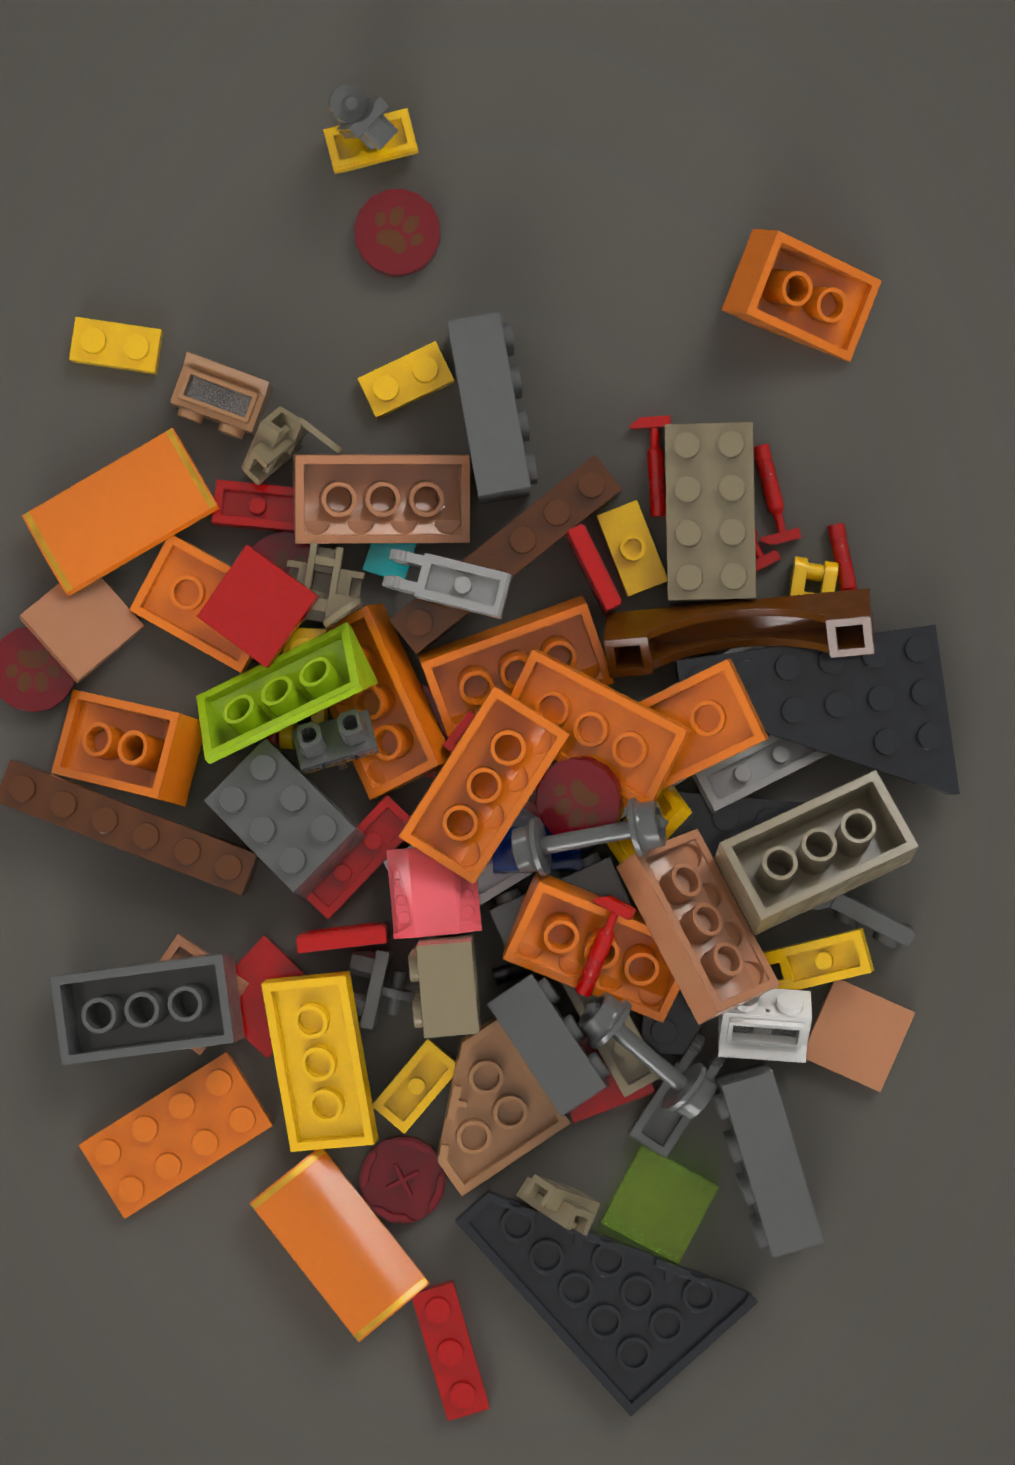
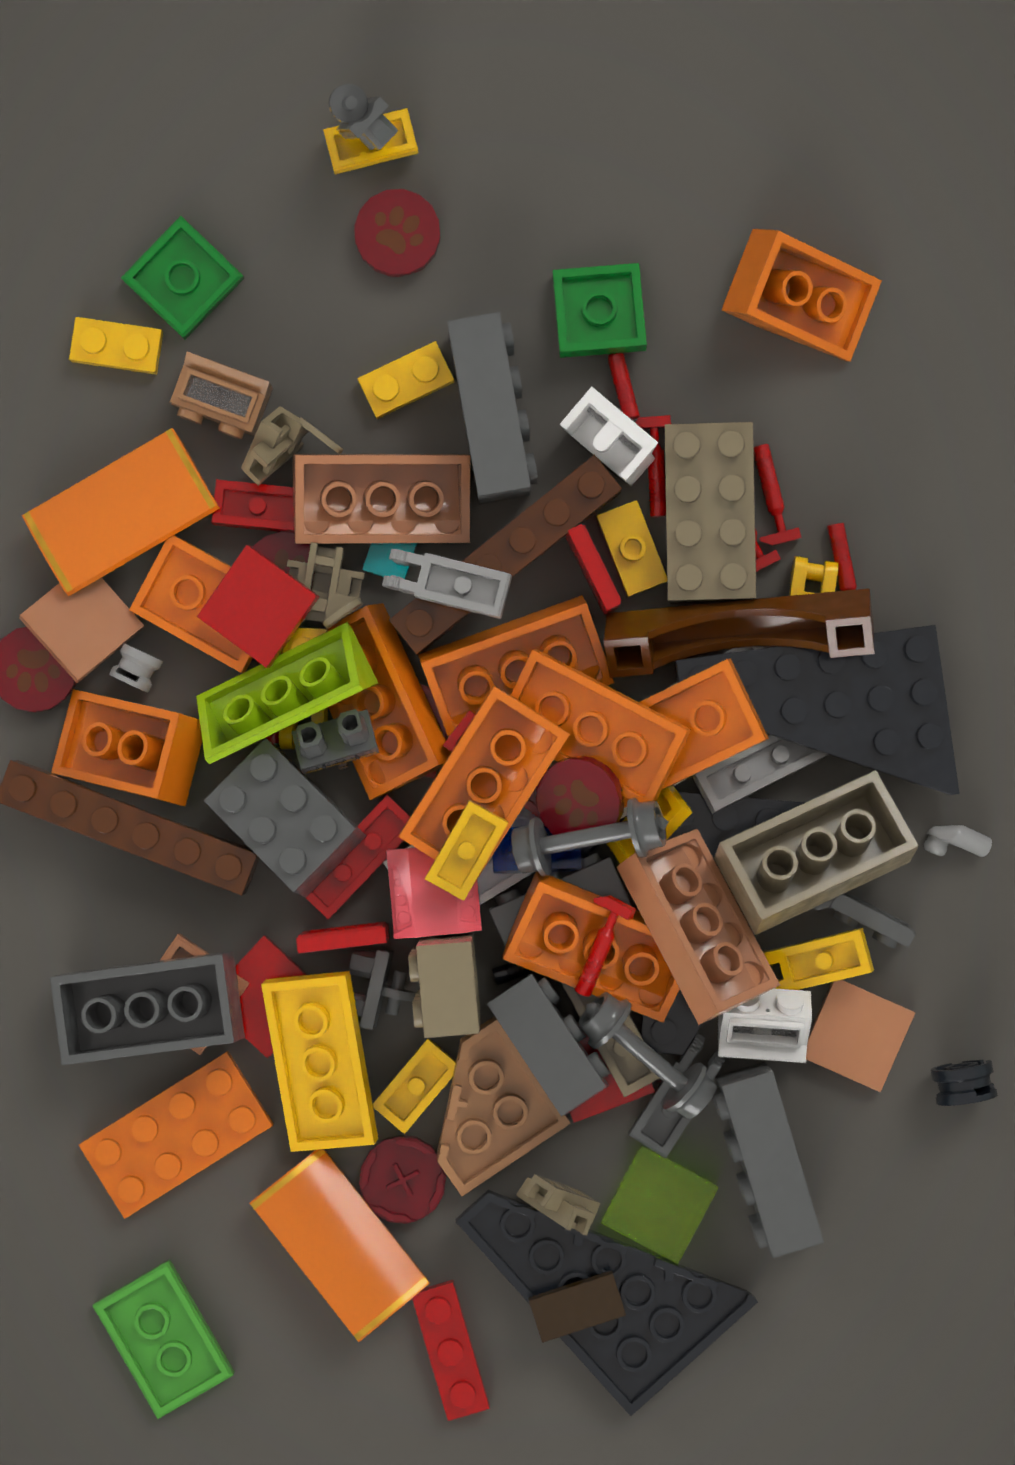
none -> bright green tile [92,1259,235,1419]
none -> light grey wheel [109,643,164,693]
none -> green tile [121,216,244,340]
none -> yellow plate [425,800,508,901]
none -> dark brown tile [528,1270,626,1343]
none -> green tile [553,263,647,358]
none -> white window [560,386,658,487]
none -> red piece [608,353,640,420]
none -> light grey arm [924,825,992,857]
none -> black wheel [931,1059,998,1106]

